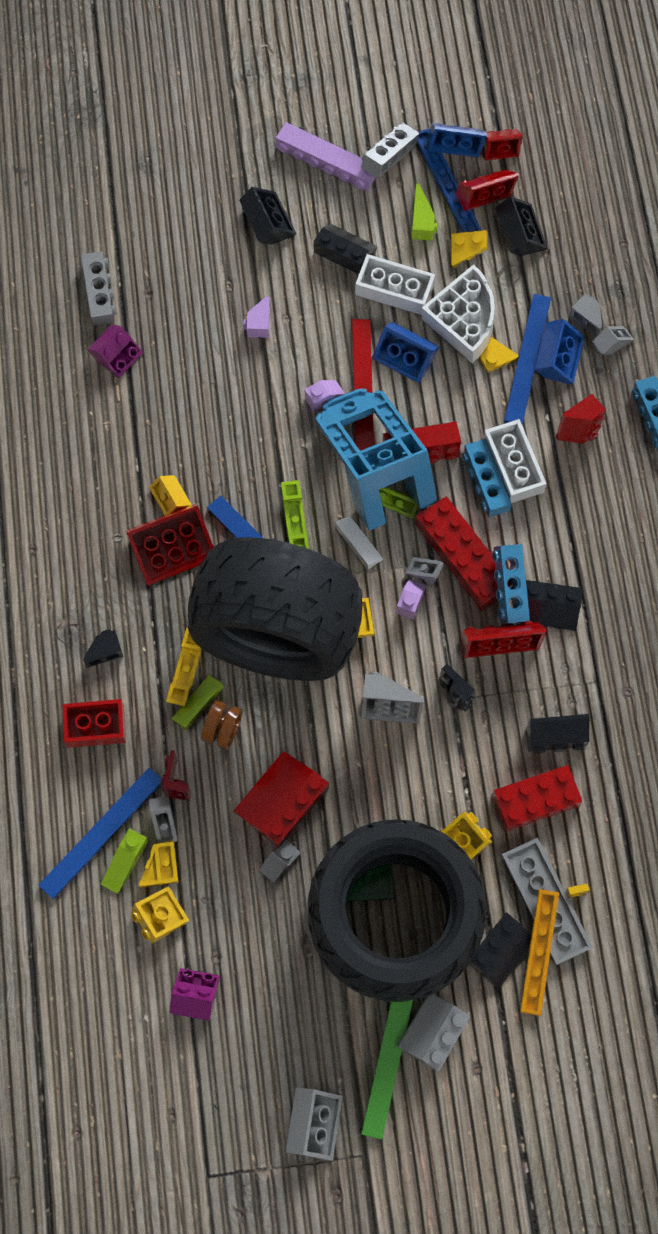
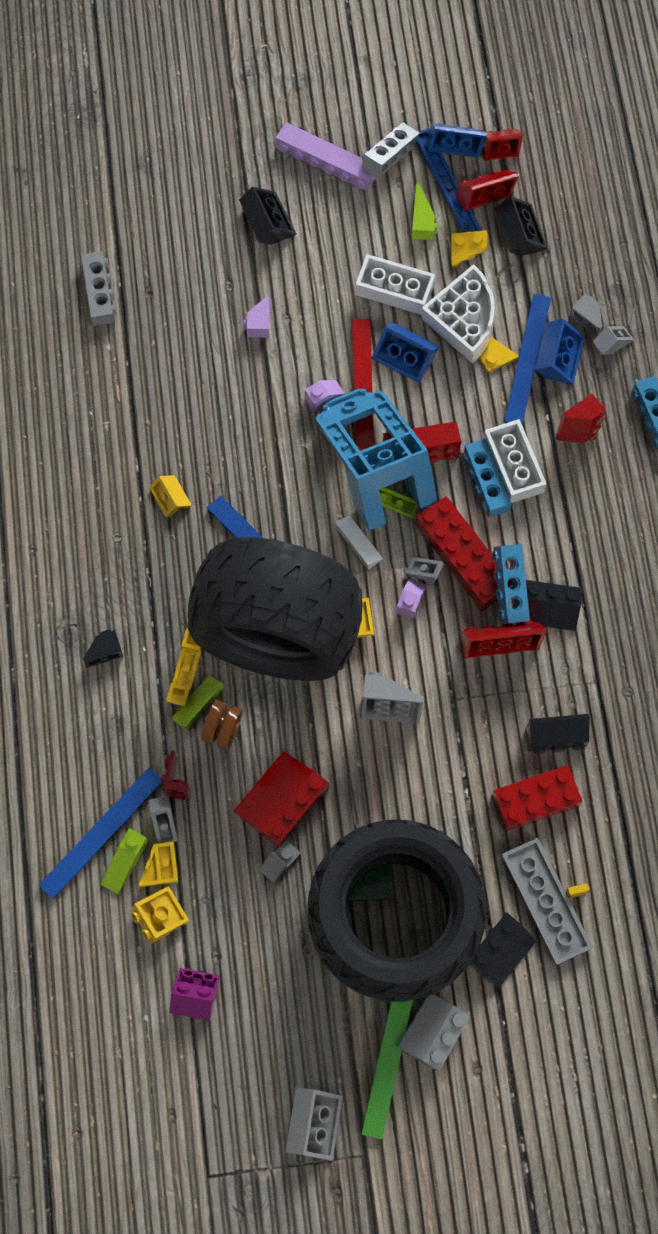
red brick [62,699,126,748] -> none
magenta slope [88,325,143,378] -> none
red slope [125,504,214,586] -> none
lime slope [281,480,309,549] -> none
black slope [314,224,377,274] -> none
black plate [439,664,475,712] -> none
yellow plate [441,811,492,859] -> none
light orange tile [520,889,560,1016] -> none

